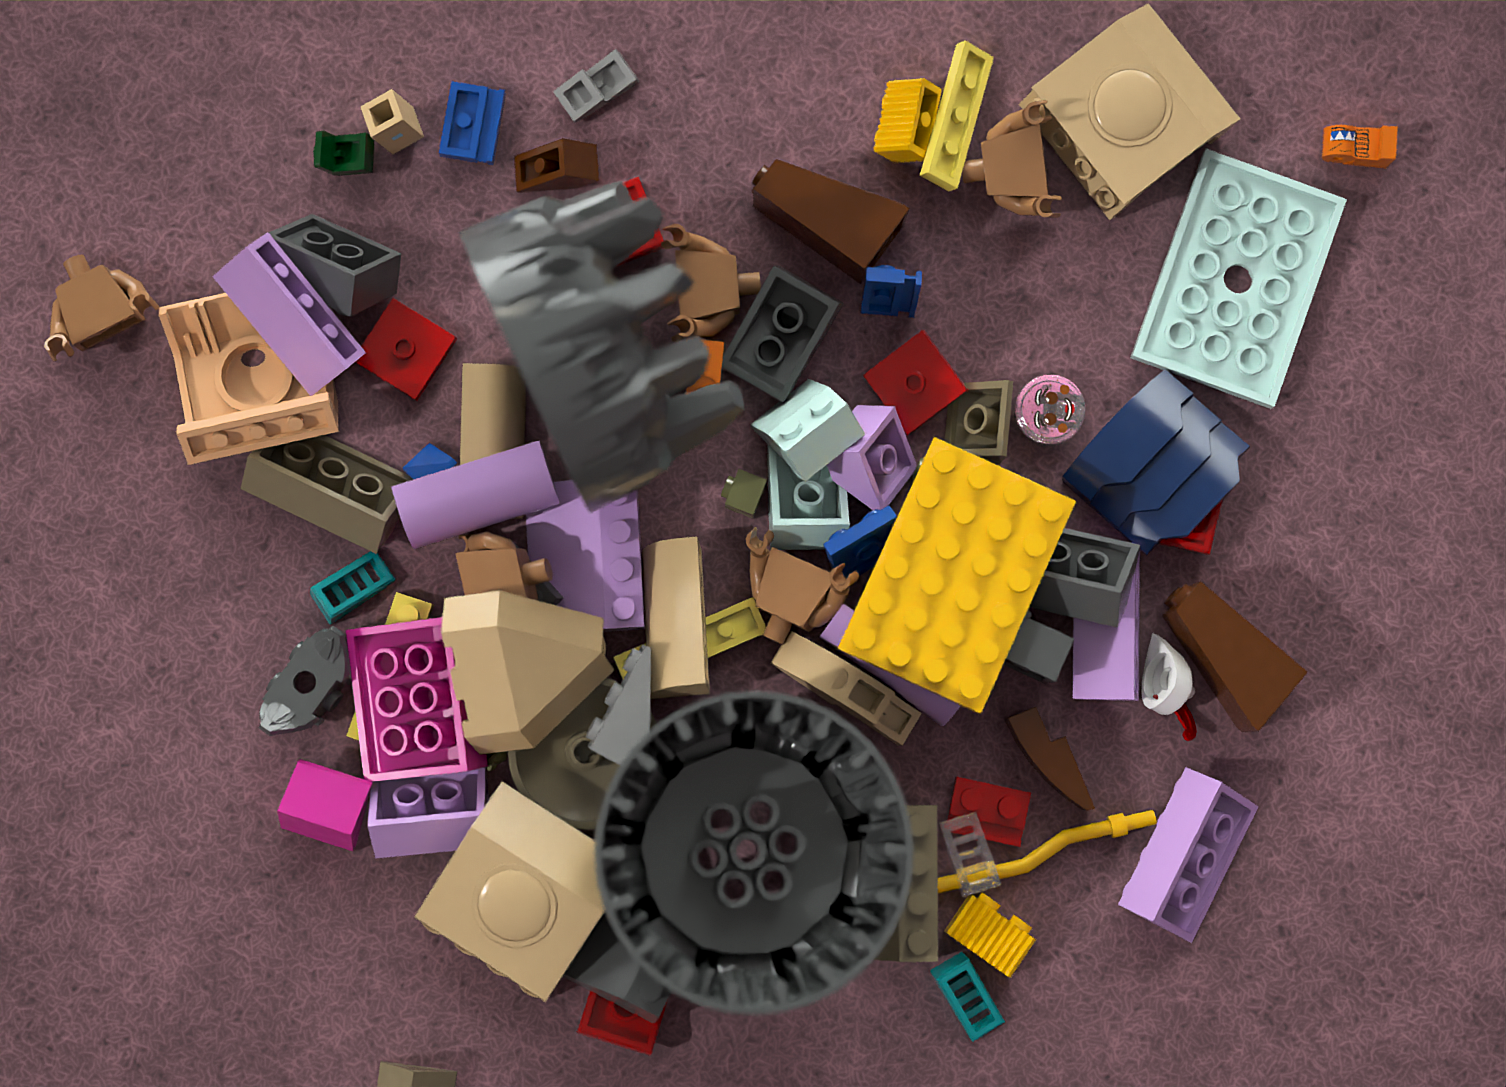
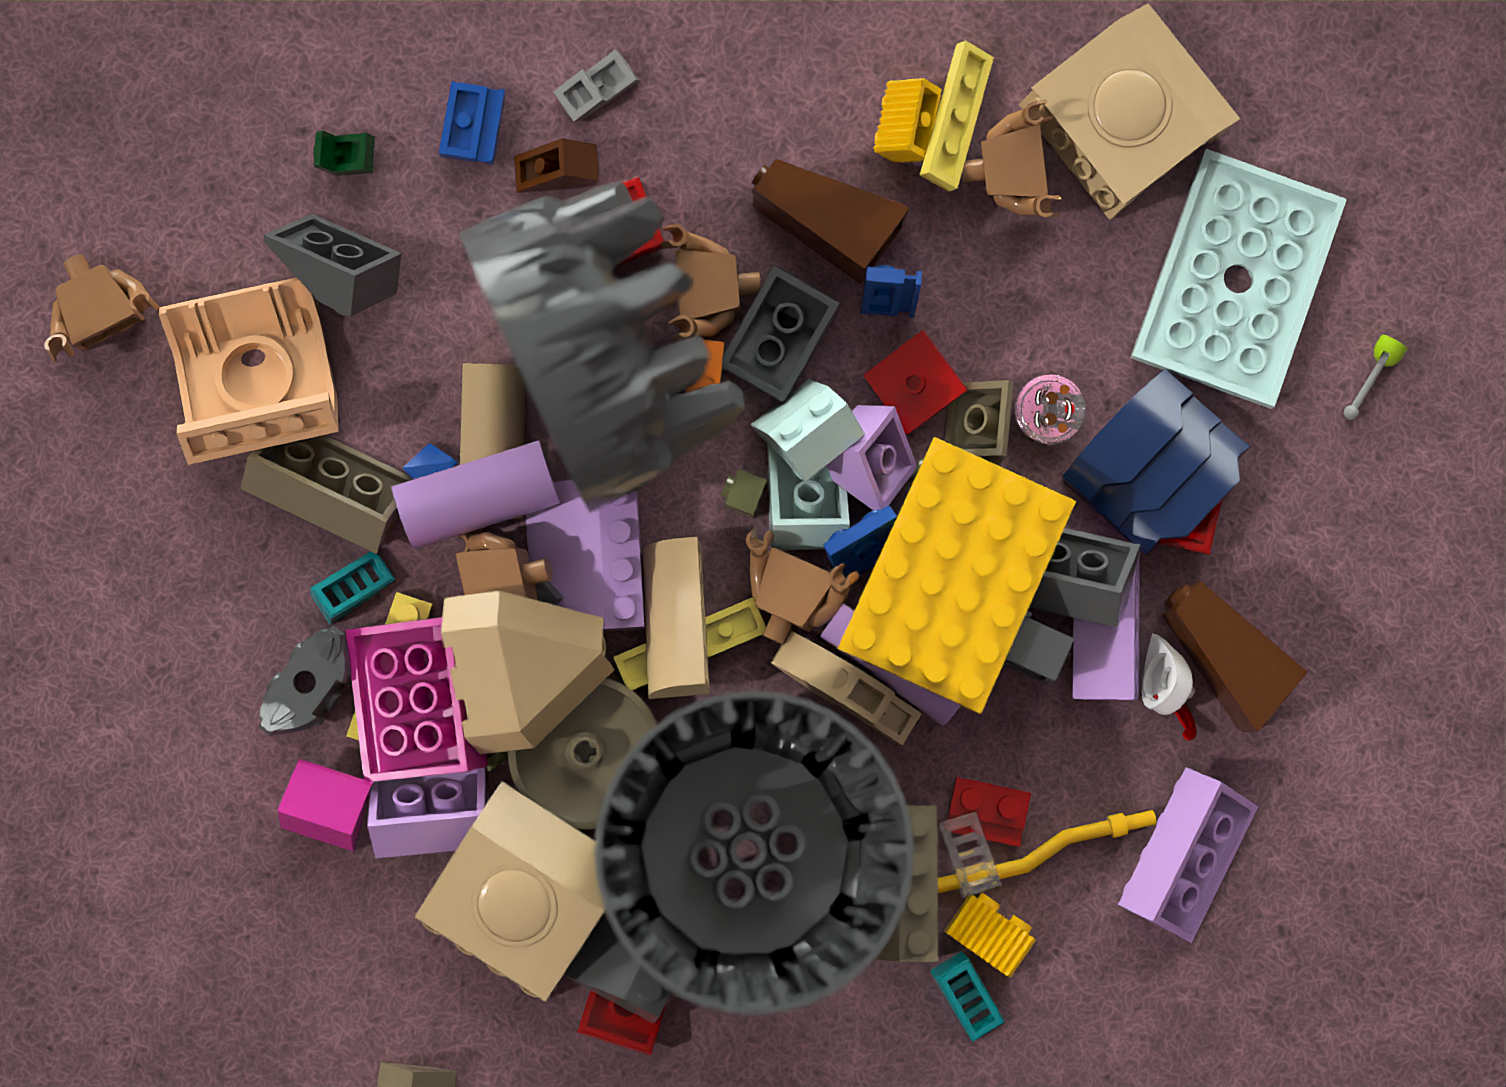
lavender brick [212,232,366,396] -> none
red plate [354,298,457,401] -> none
tan brick [361,89,424,154] -> none
light grey slope [586,644,651,765] -> none
reddish brown slope [1004,707,1095,811] -> none
orange leg [1322,125,1398,168] -> none
none -> hinge [1344,334,1408,420]

